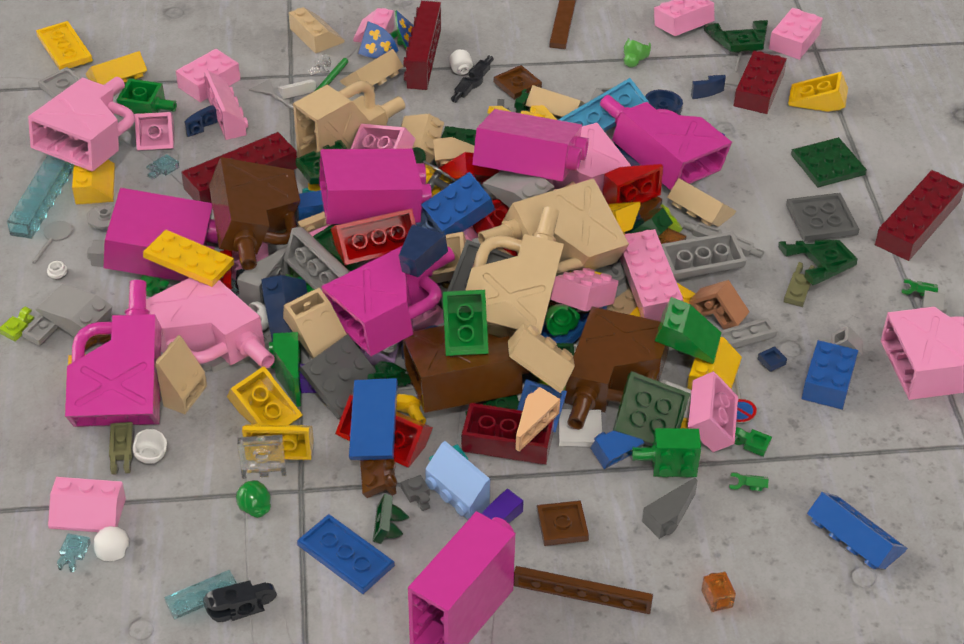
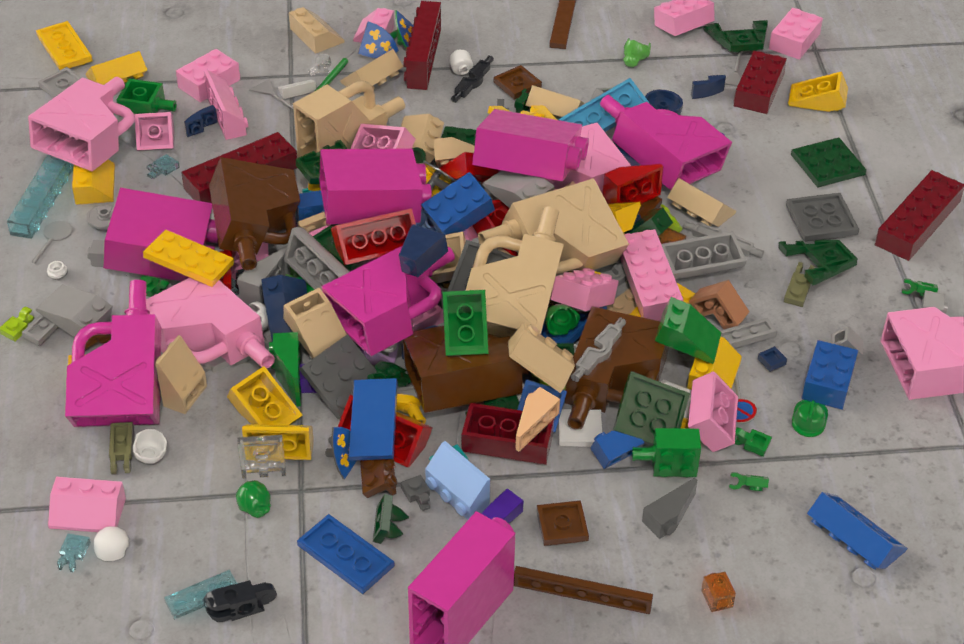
none -> blue shield [325,427,357,479]
none -> light grey piece [571,318,626,382]
none -> green piece [792,400,828,437]

